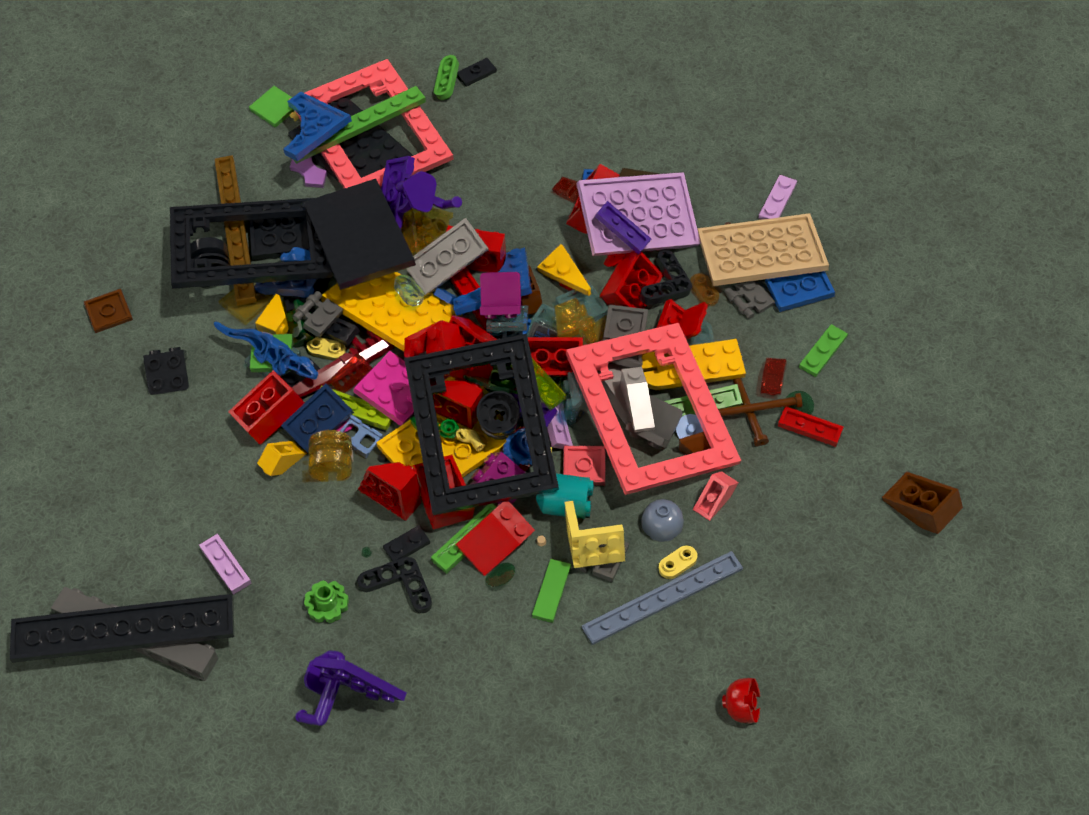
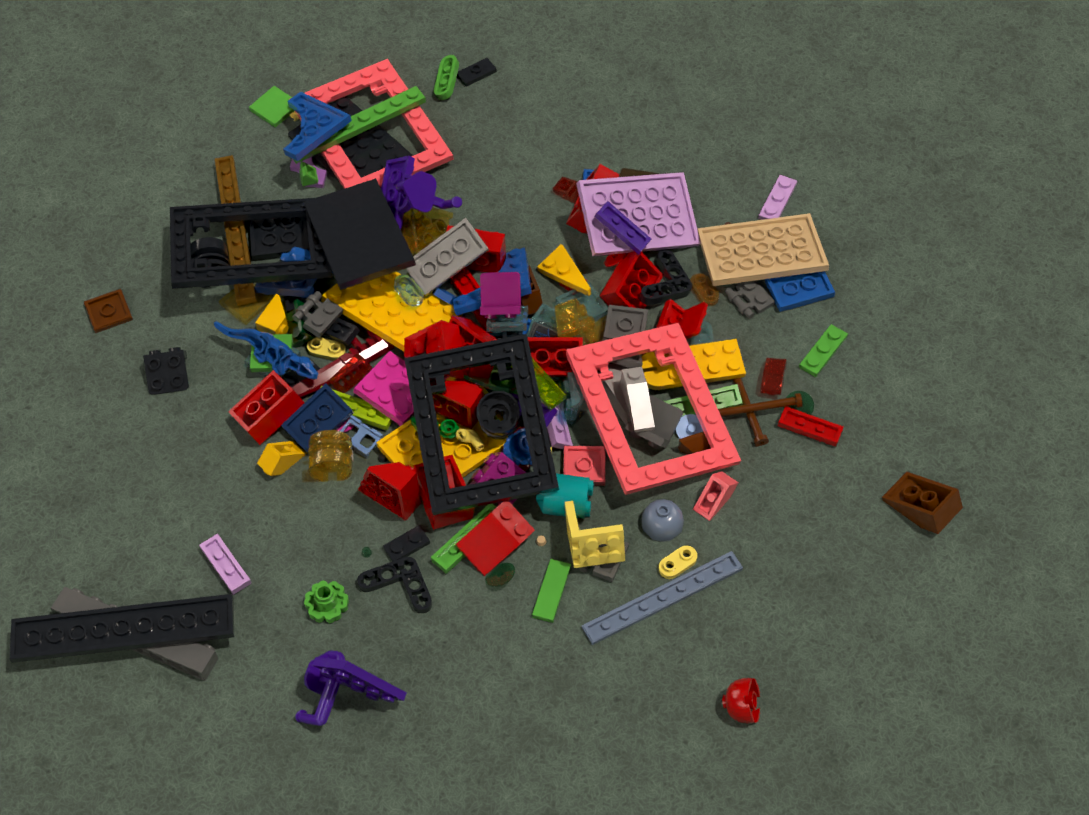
none -> bright green slope [299,161,319,186]

